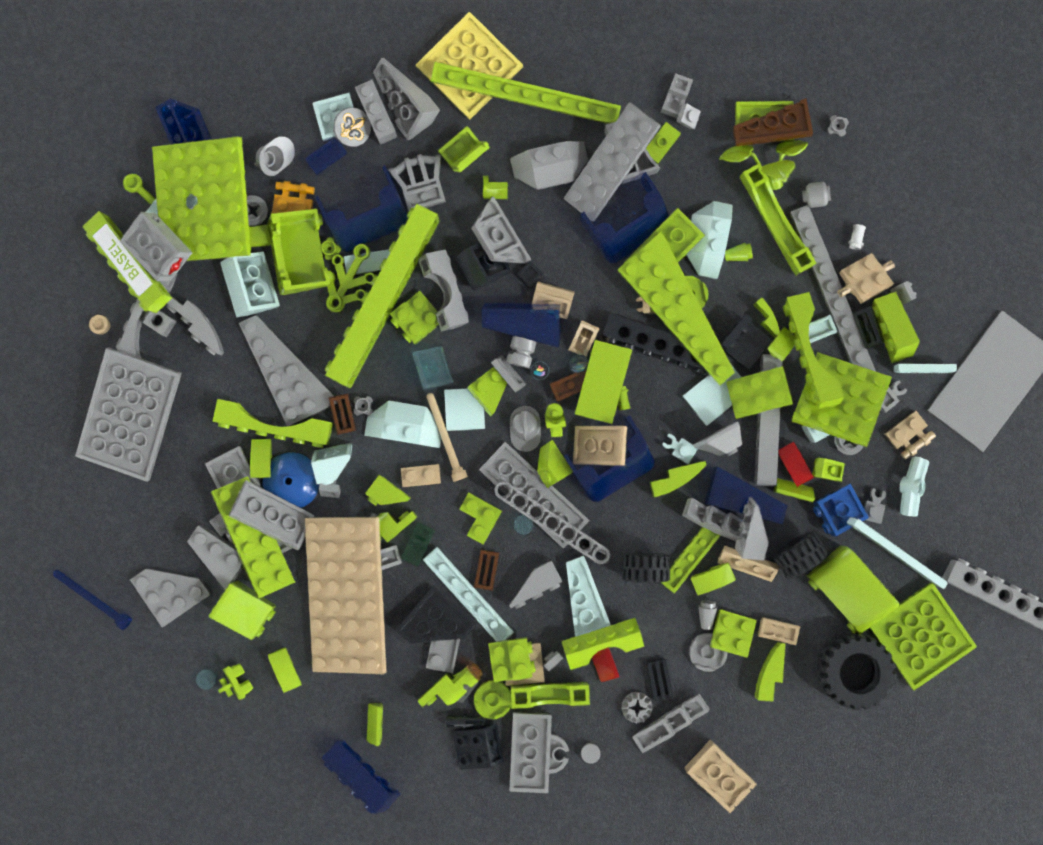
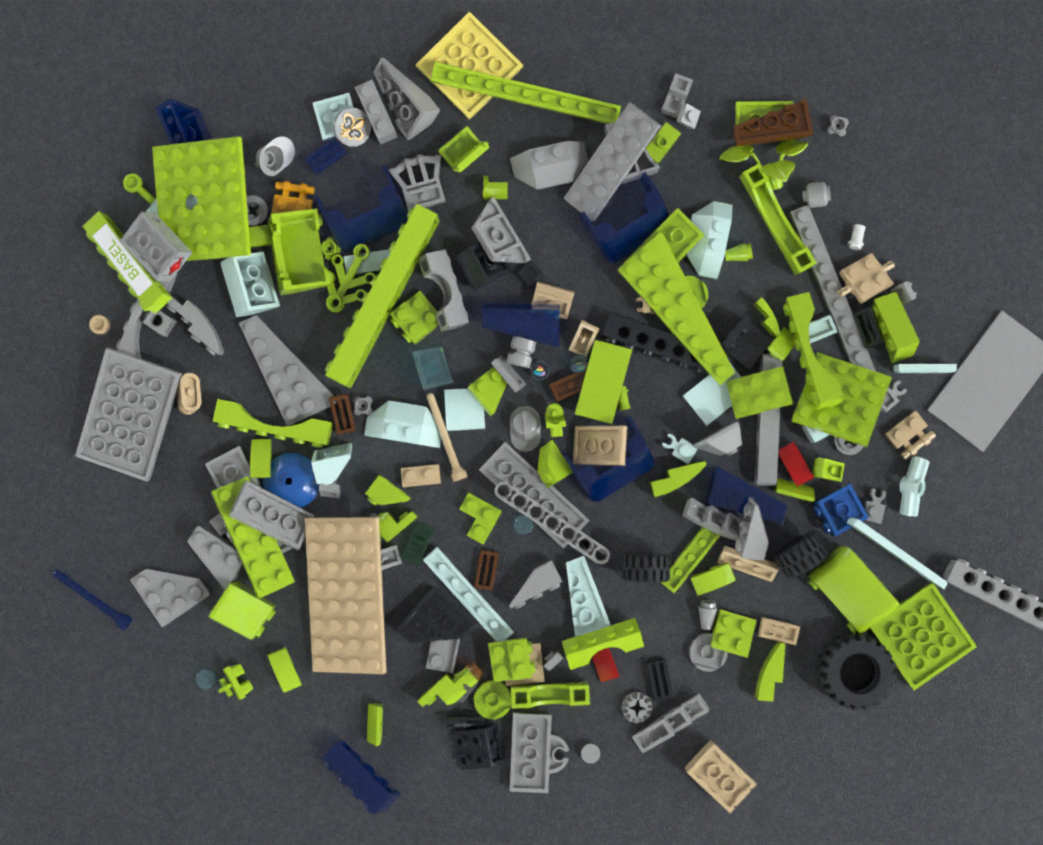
none -> tan brick [177,373,201,415]

